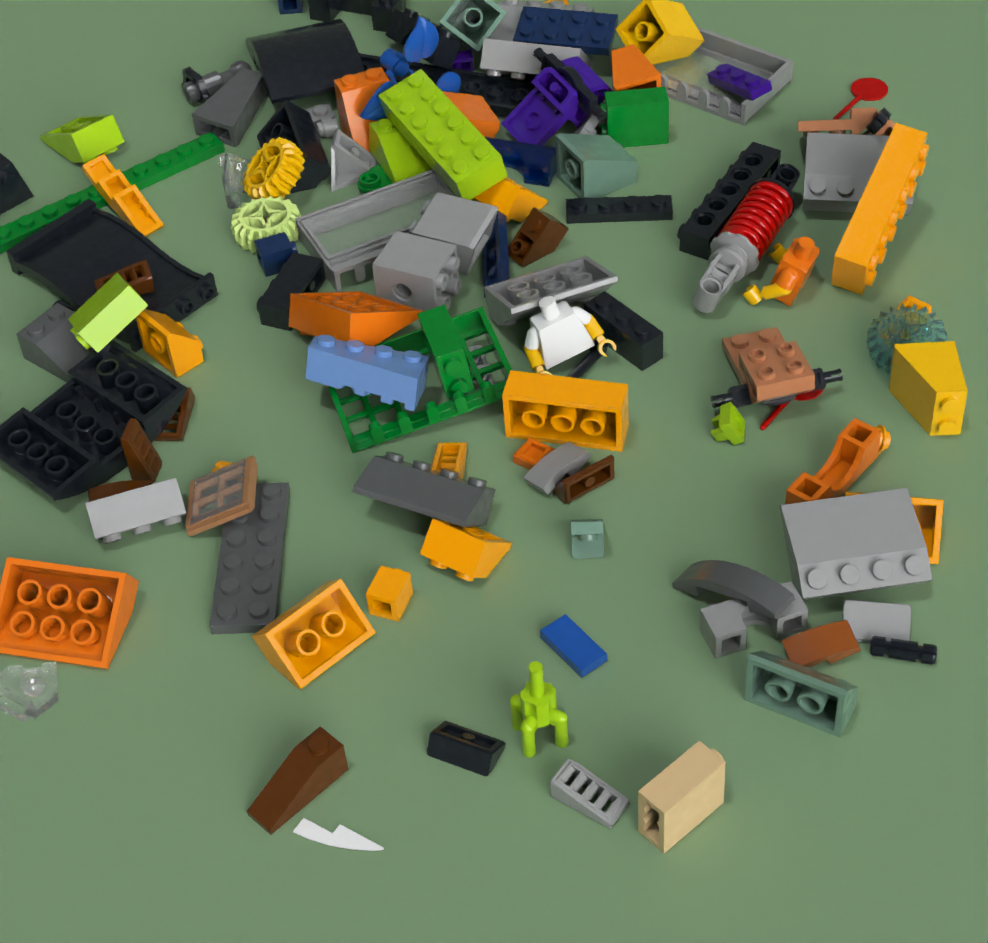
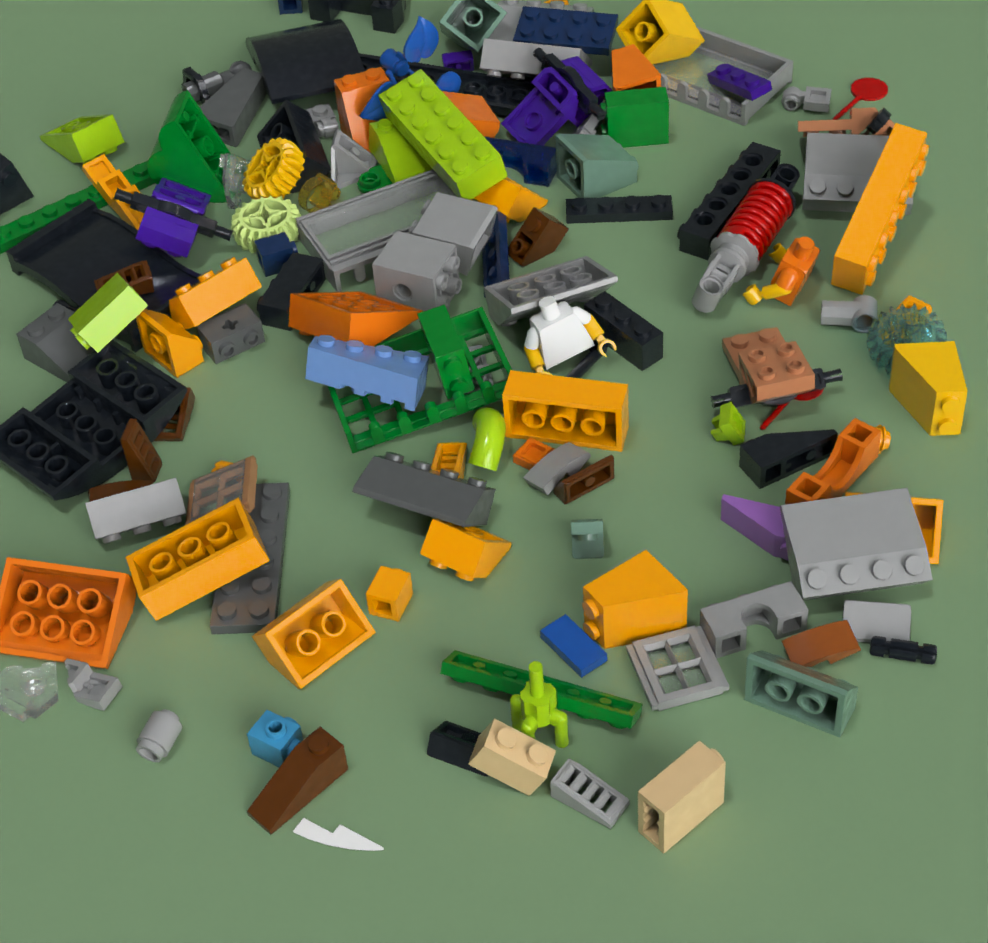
black arch [385,7,461,70] -> none
dark grey slope [672,560,795,619] -> none
none -> light grey slope [64,658,123,711]
none -> dark purple piece [114,177,233,258]
none -> light orange brick [126,497,270,621]
none -> light grey brick [136,709,182,762]
none -> green brick [147,90,242,203]
none -> light orange slope [169,257,262,329]
none -> dark grey brick [196,303,265,364]
none -> dark azure brick [247,710,303,767]
none -> clear yellow piece [298,172,341,213]
none -> green plate [440,650,643,729]
none -> lime cylinder [468,407,506,471]
none -> tan brick [468,718,556,796]
none -> light orange slope [582,550,688,649]
none -> light grey piece [626,625,729,711]
none -> medium lavender slope [721,494,789,561]
none -> black slope [739,429,838,489]
none -> light grey plate [781,86,832,112]
none -> light grey piece [821,295,878,333]

